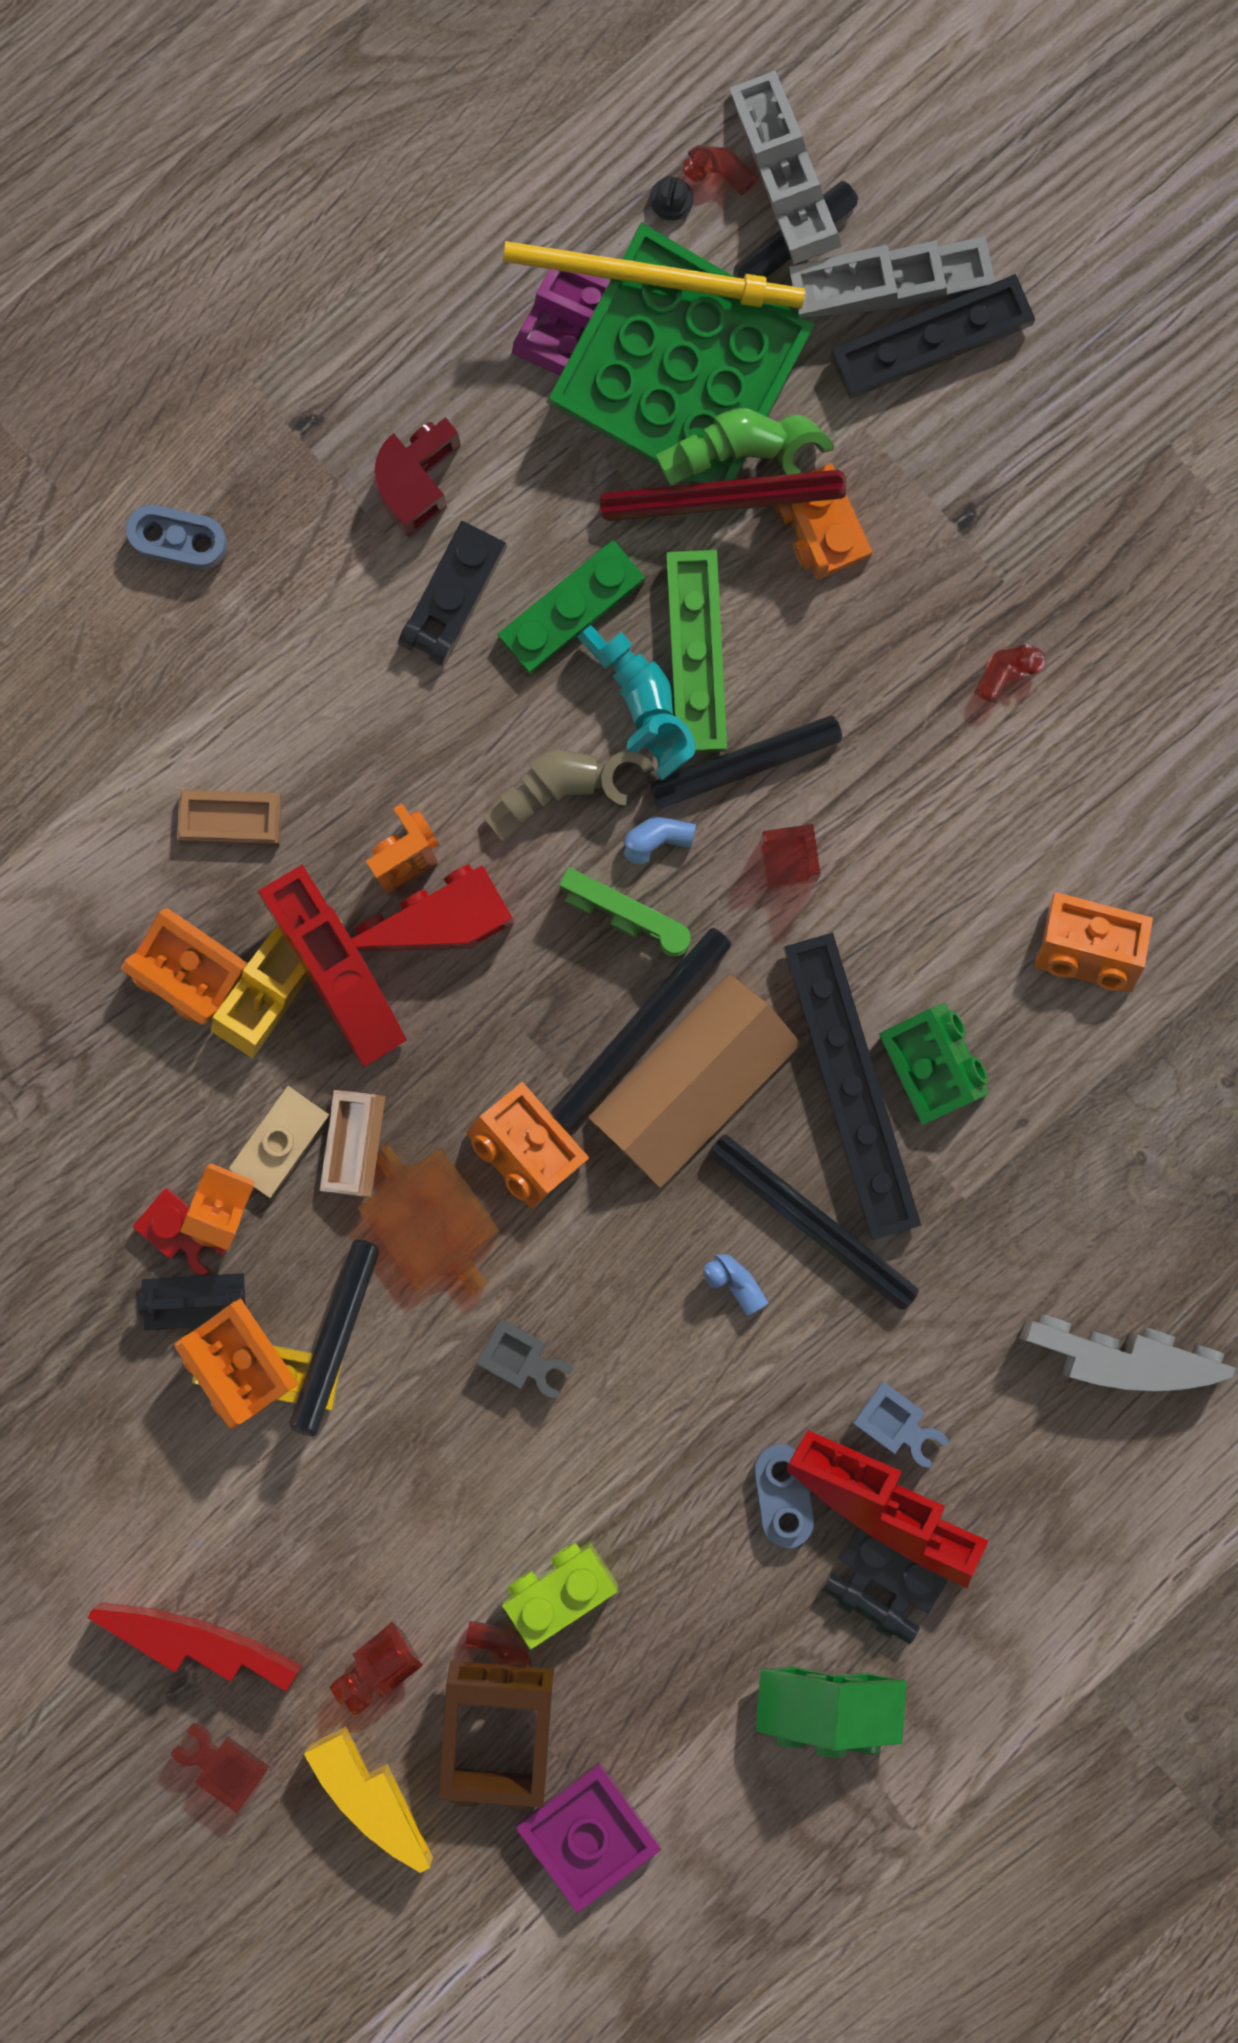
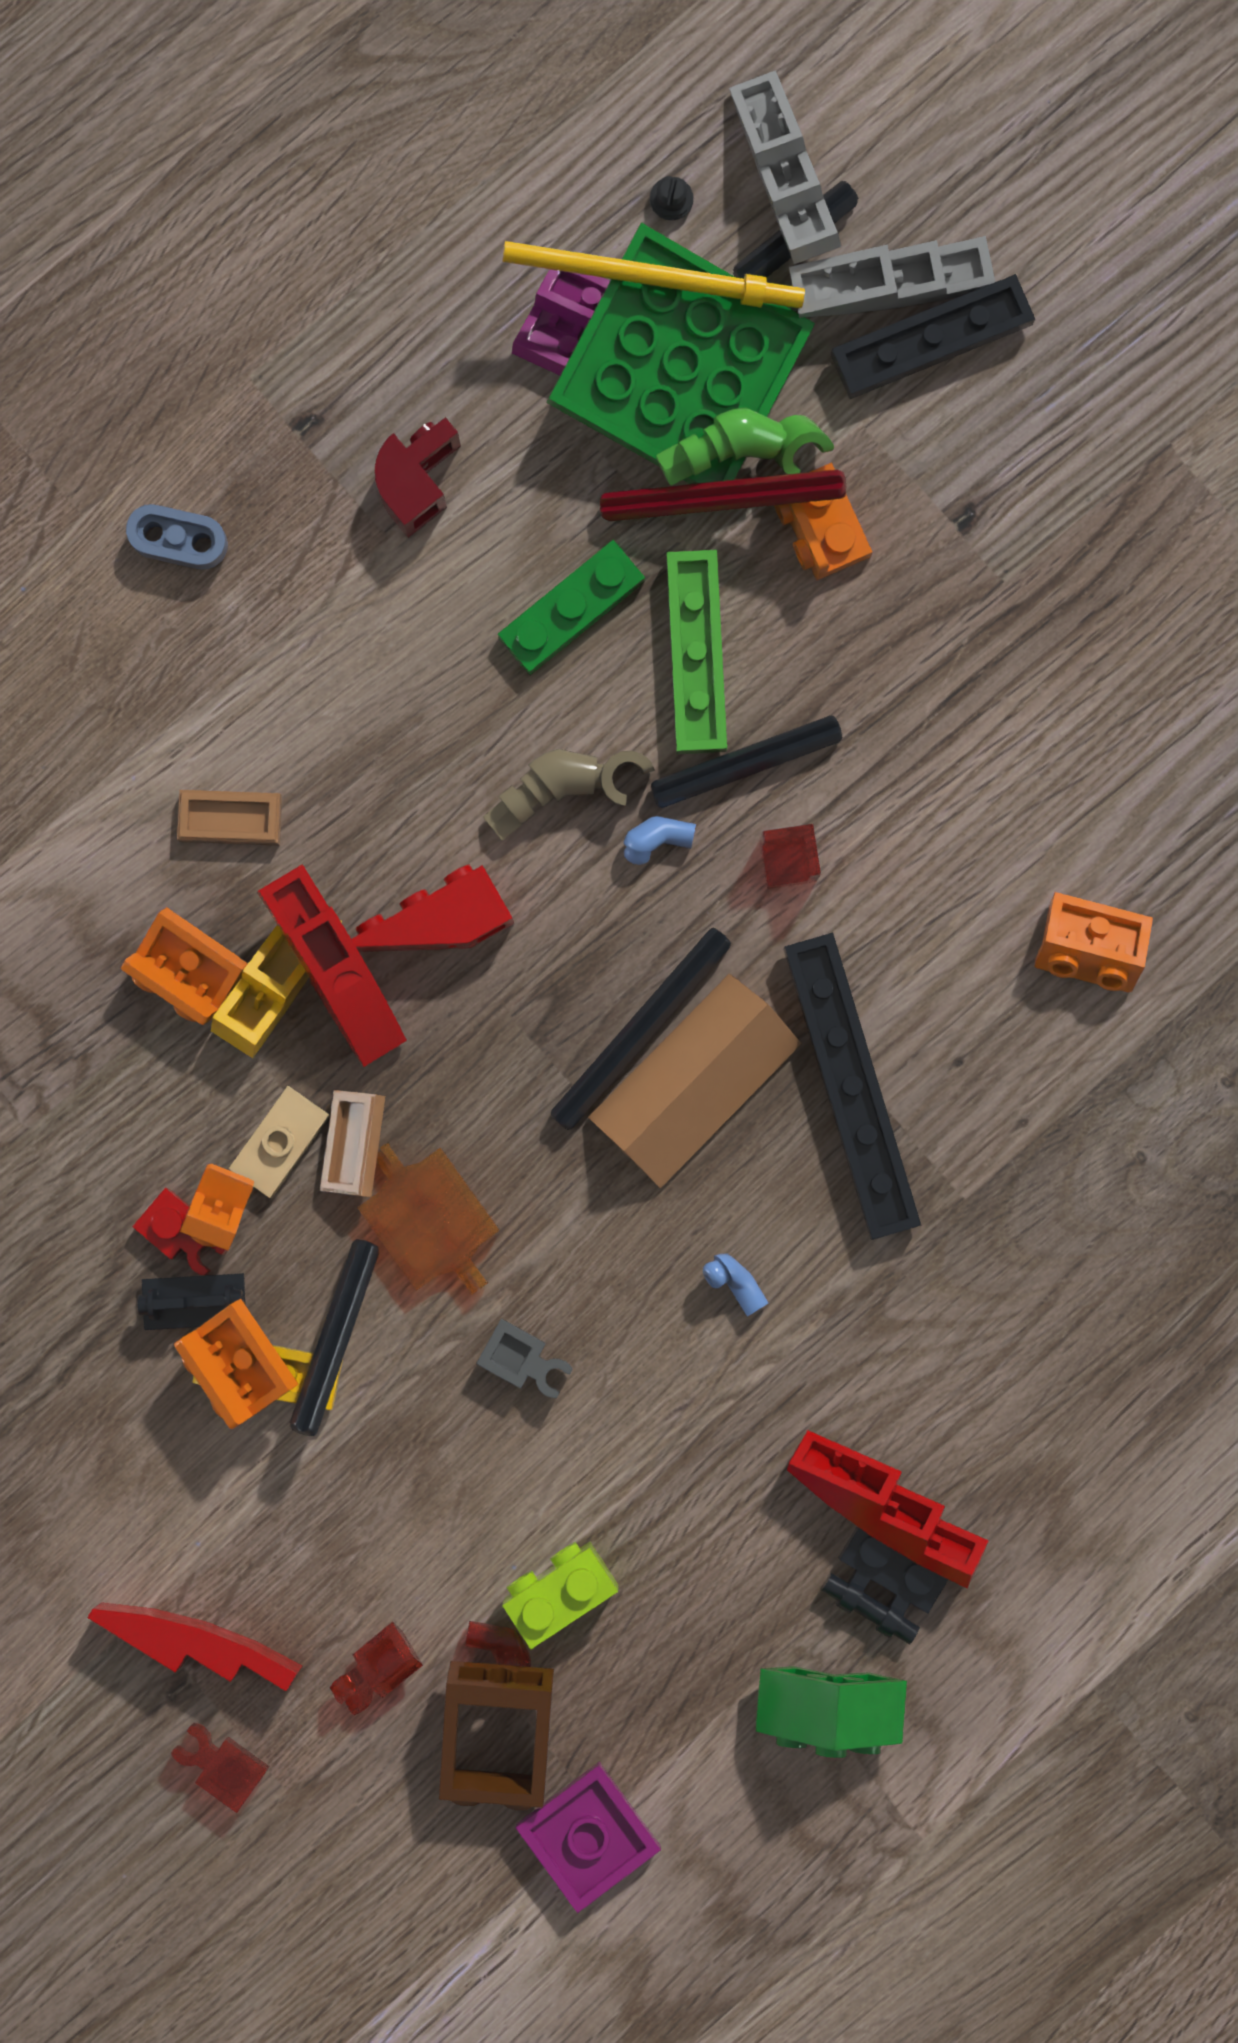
yellow slope [304,1726,433,1873] -> none
orange bracket [366,803,439,895] -> none
black plate [398,520,507,667] -> none
orange bracket [466,1082,589,1208] -> none
bright green plate [559,867,691,958] -> none
teal piece [577,625,695,781] -> none
clear red arm [682,145,758,195] -> none
black axle [709,1135,919,1310] -> none
sand blue plate [754,1443,814,1548] -> none
sand blue plate [852,1381,949,1468] -> none
green bracket [878,1003,989,1125] -> none
clear red arm [975,644,1046,703] -> none
light grey slope [1020,1314,1236,1391] -> none

